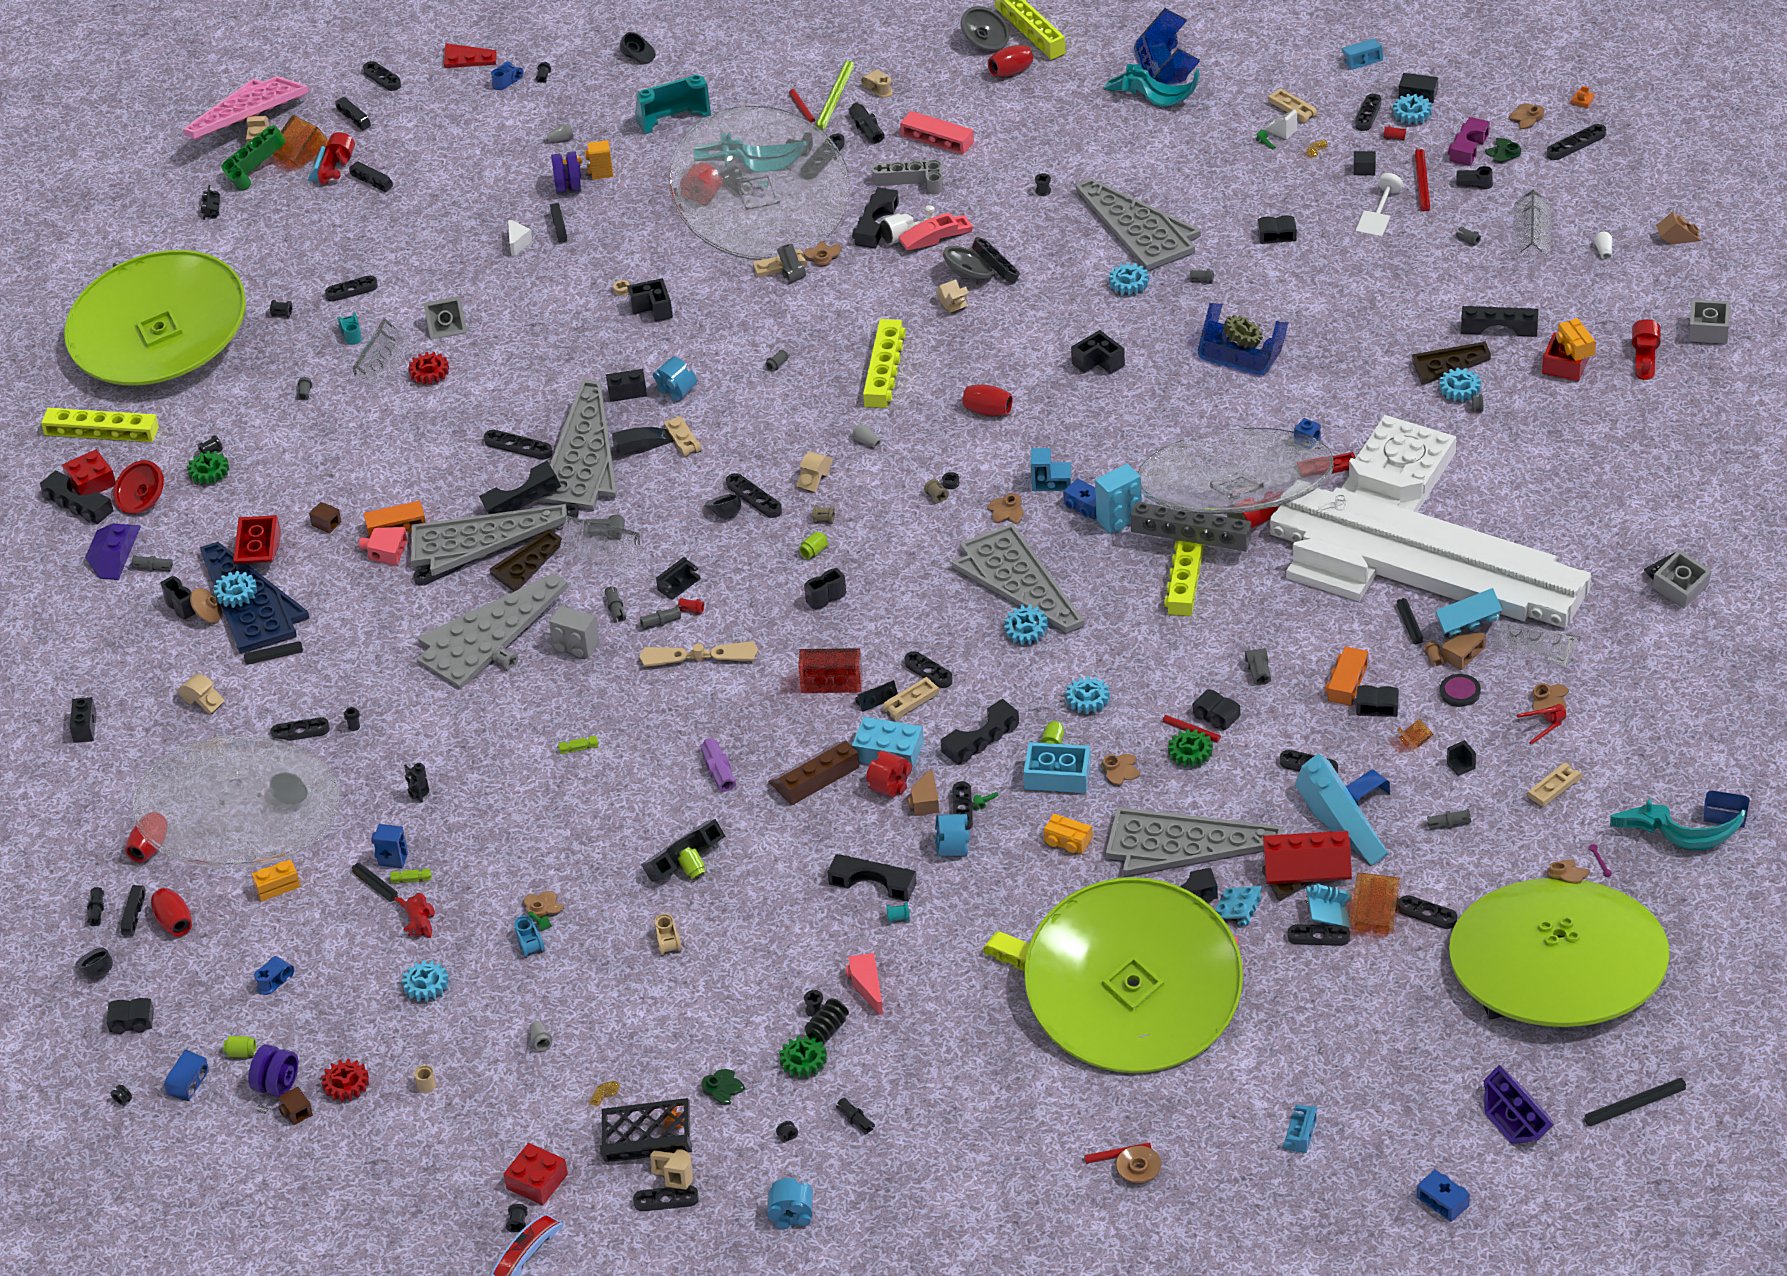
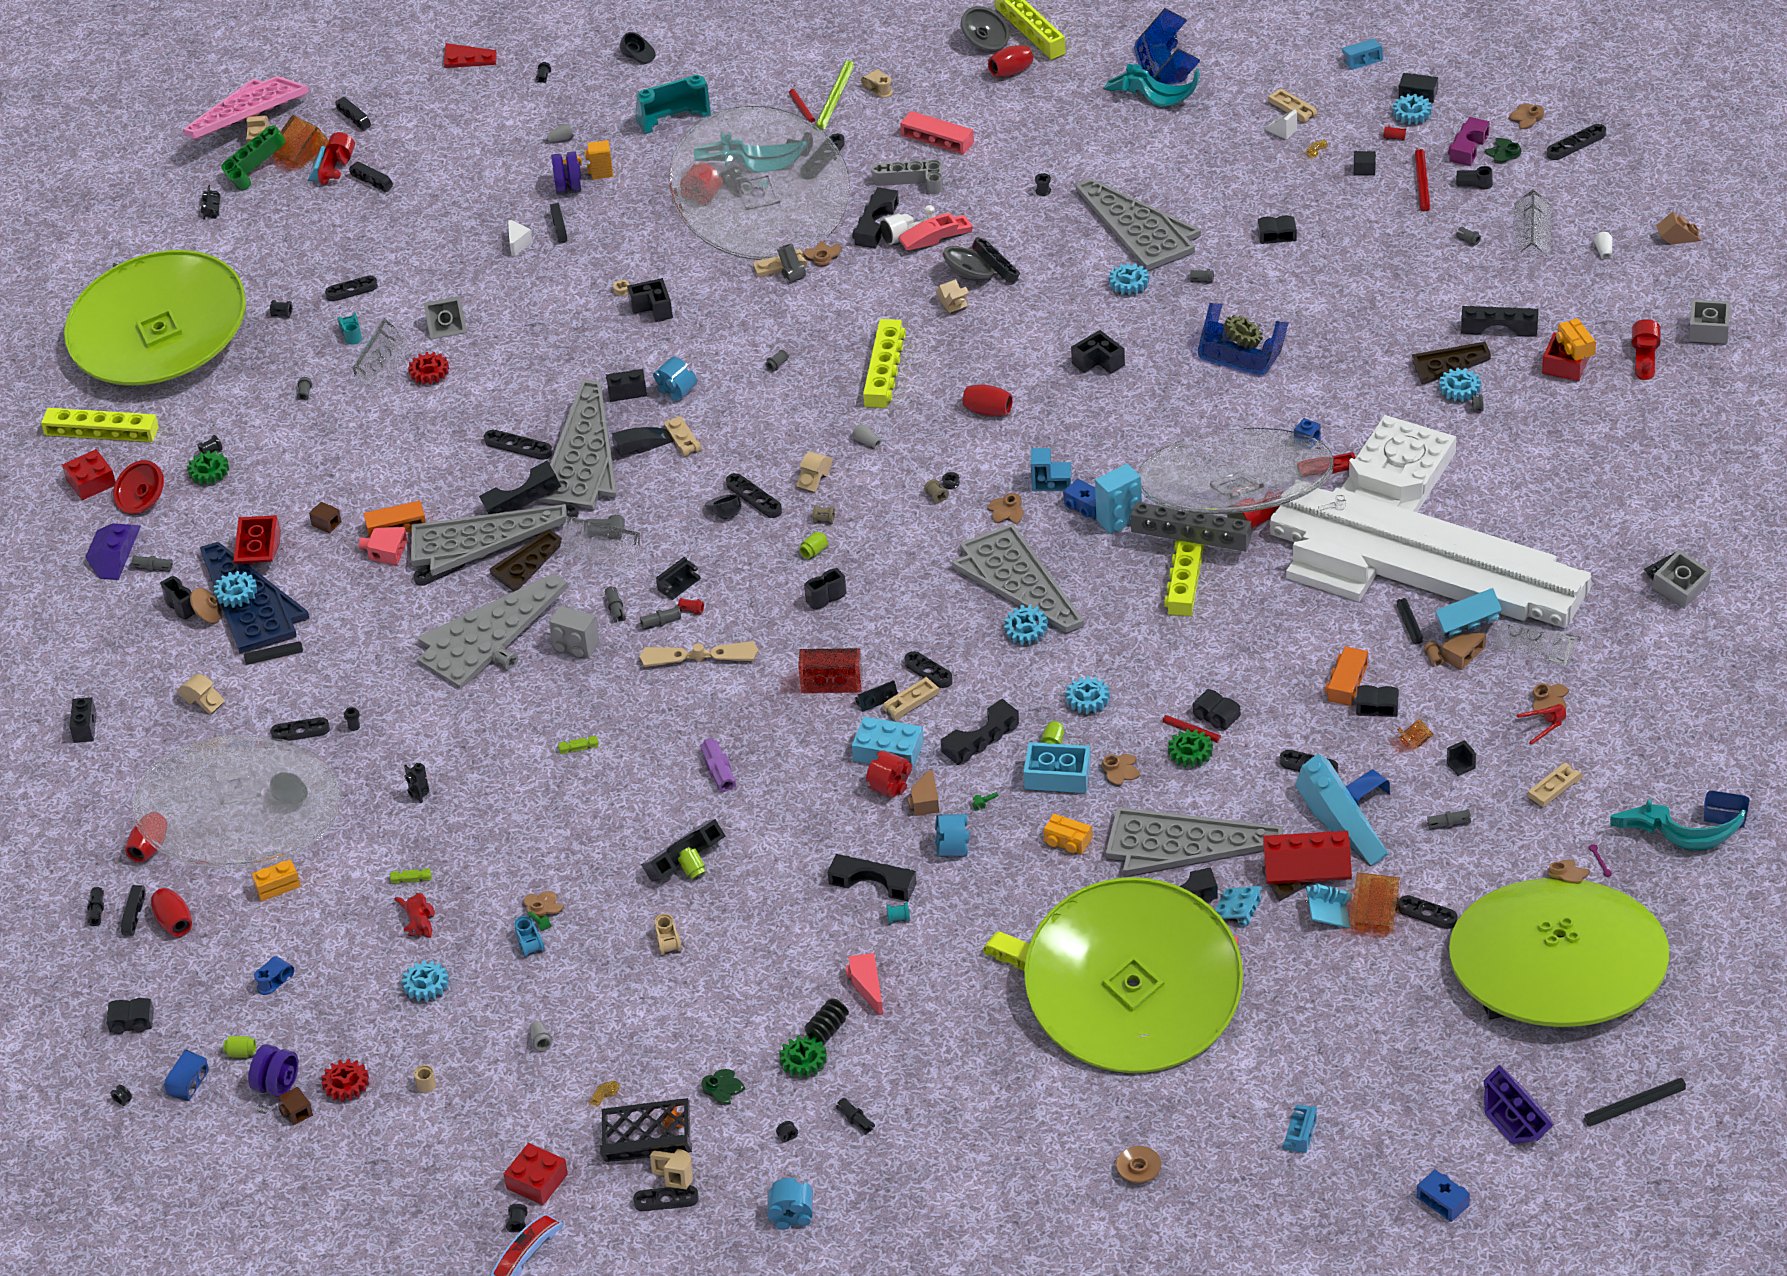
black arch [40,470,113,524] -> none
black cap [76,947,113,979] -> none
black axle [352,862,398,902] -> none
black beam [363,61,401,91] -> none
blue brick [371,824,408,869] -> none
blue piece [491,61,524,90] -> none
reddish brown slope [768,741,859,806] -> none
black bush [804,990,823,1017] -> none
black piece [849,102,885,144] -> none
black beam [952,781,973,830] -> none
red bar [1084,1142,1152,1164] -> none
dark grey piece [1245,648,1271,685] -> none
green hand [1256,129,1276,150] -> none
black beam [1288,924,1350,946] -> none
black beam [1355,94,1381,131] -> none
white piece [1356,173,1403,236] -> none
tile [1439,674,1481,707] -> none
orange tile [1571,86,1595,108] -> none

